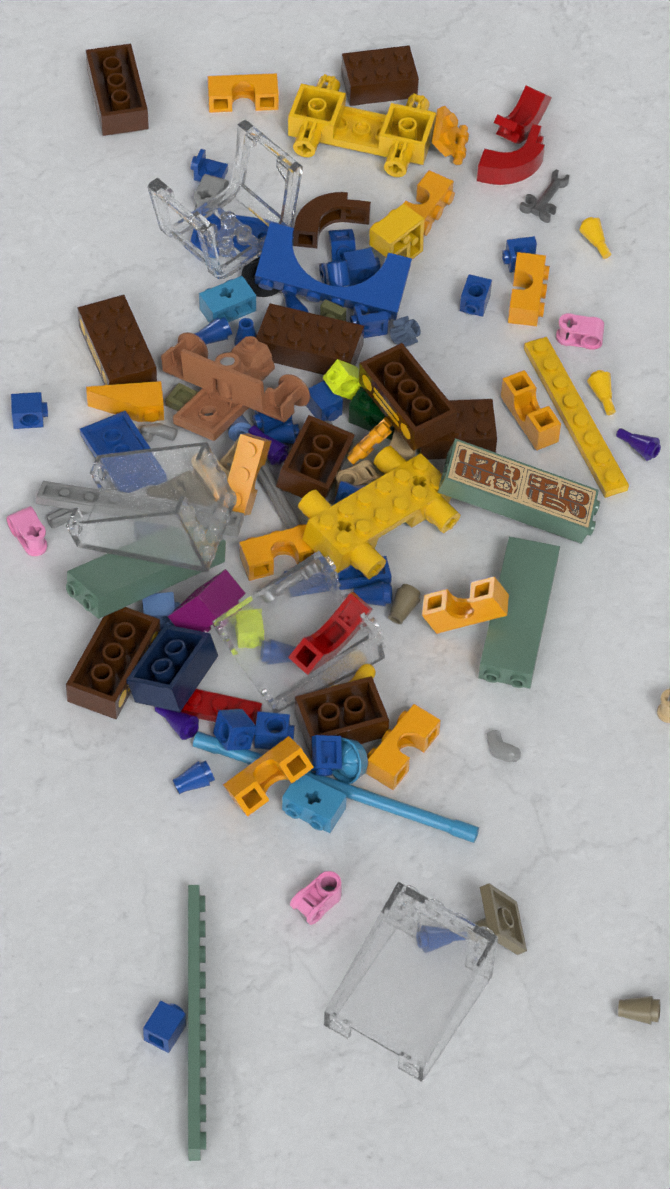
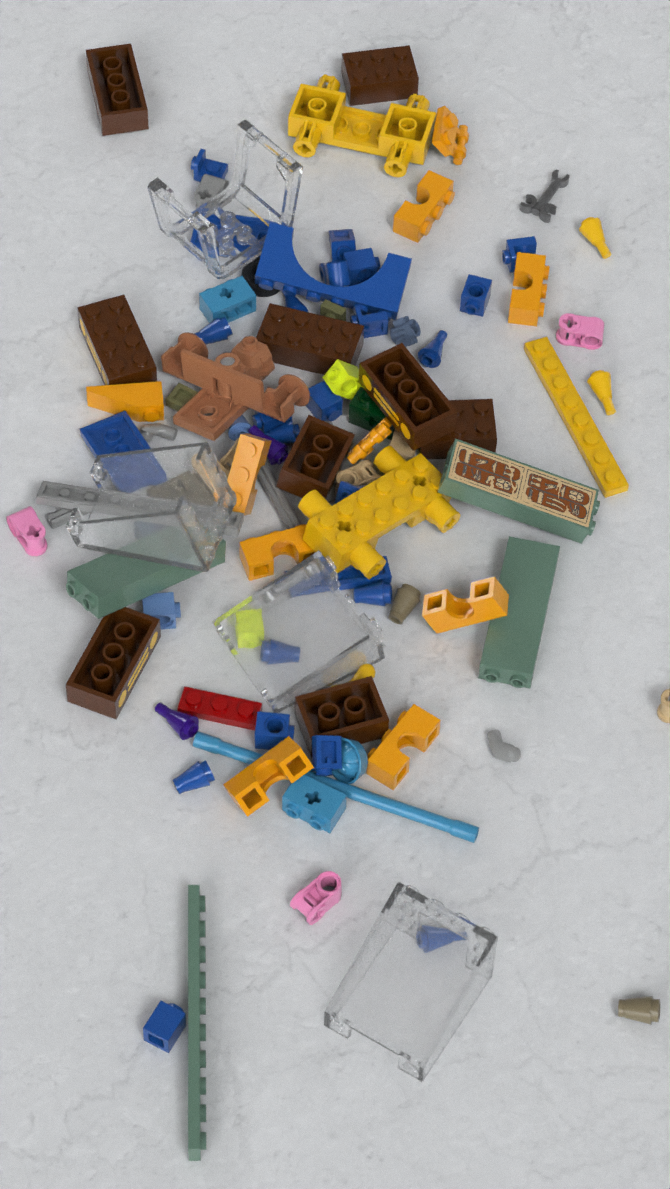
blue brick [11,392,48,429] -> none
dark blue brick [126,624,218,712] -> none
magenta brick [168,569,246,633] -> none
light orange arch [208,73,279,113] -> none
blue brick [213,709,256,751] -> none
blue cone [234,318,257,346] -> none
red arch [288,592,373,675] -> none
reddish brown arch [293,192,371,249] -> none
yellow brick [369,203,424,259] -> none
dark tan tile [470,883,527,955] -> none
red arch [477,124,545,185] -> none
red arch [493,85,552,144] -> none
light orange arch [501,370,561,451] -> none
dark purple cone [616,428,661,461] -> none
none -> blue cone [418,330,447,368]

